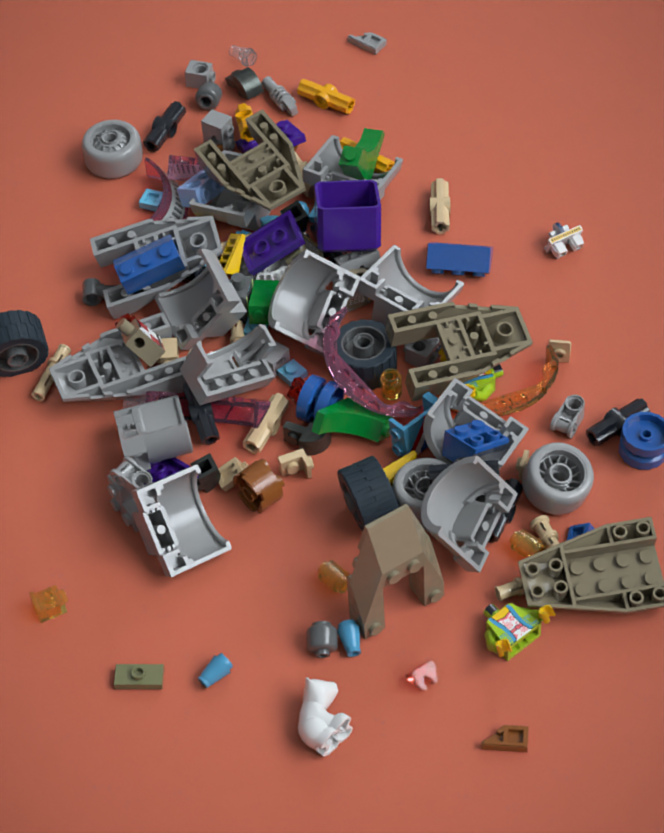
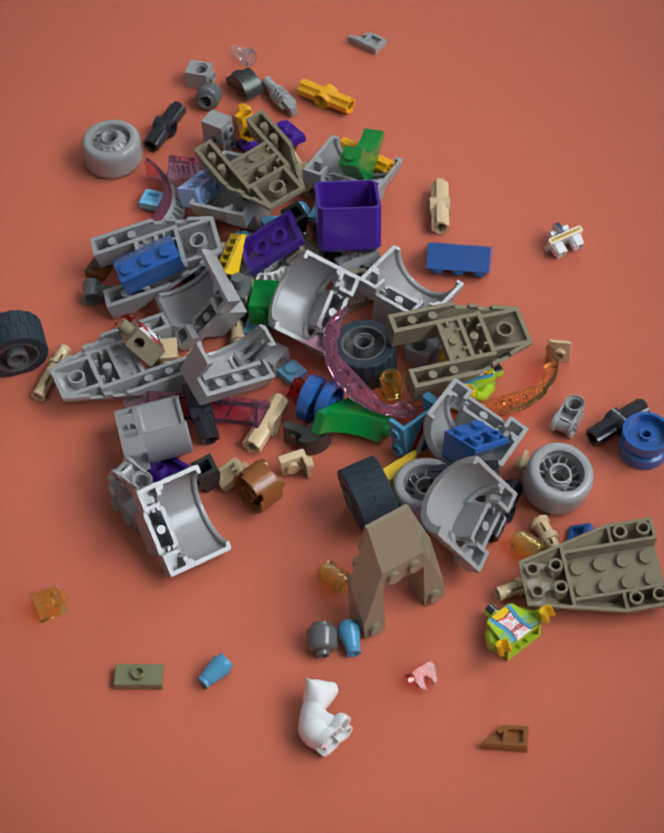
none -> reddish brown plate [85,257,113,282]

